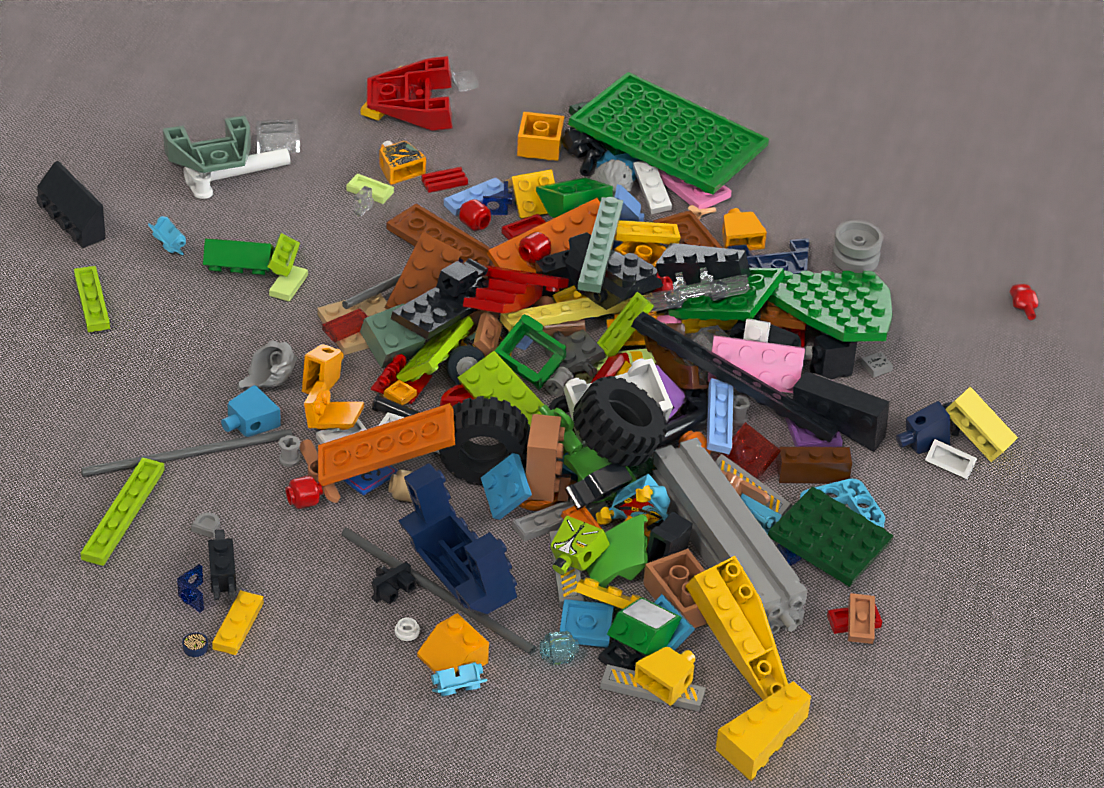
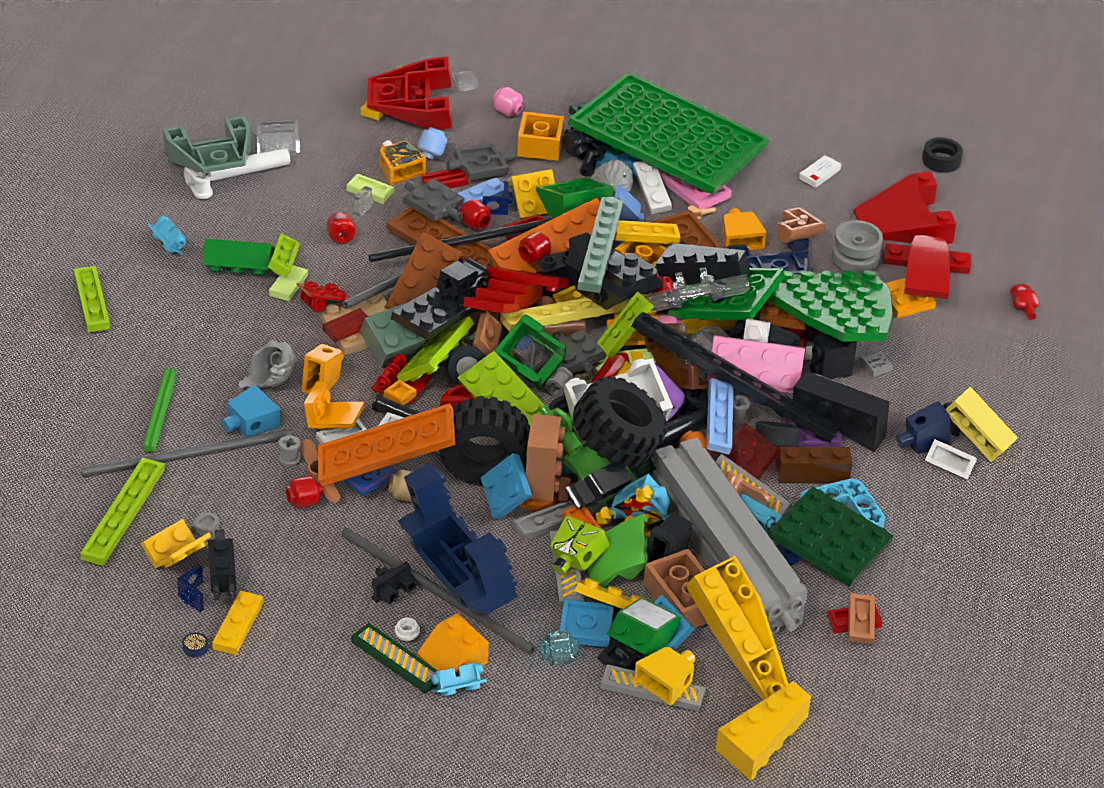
black slope [36,161,106,248] -> none
none -> yellow bracket [140,519,212,569]
none -> bright green axle [143,368,176,453]
none -> red hinge [296,281,350,312]
none -> red head [326,212,356,244]
none -> tile [351,623,437,694]
none -> black piece [368,218,554,263]
none -> dark grey plate [403,179,464,222]
none -> light blue head [417,127,447,160]
none -> dark grey plate [447,143,516,180]
none -> bright pink head [493,87,524,117]
none -> dark grey plant [514,343,550,388]
none -> black tyre [754,421,799,447]
none -> nougat brick [778,207,825,243]
none -> white tile [799,155,841,188]
none -> red wedge [854,171,957,244]
none -> red slope [883,235,971,299]
none -> light orange plate [885,278,936,318]
none -> black tyre [922,137,963,173]

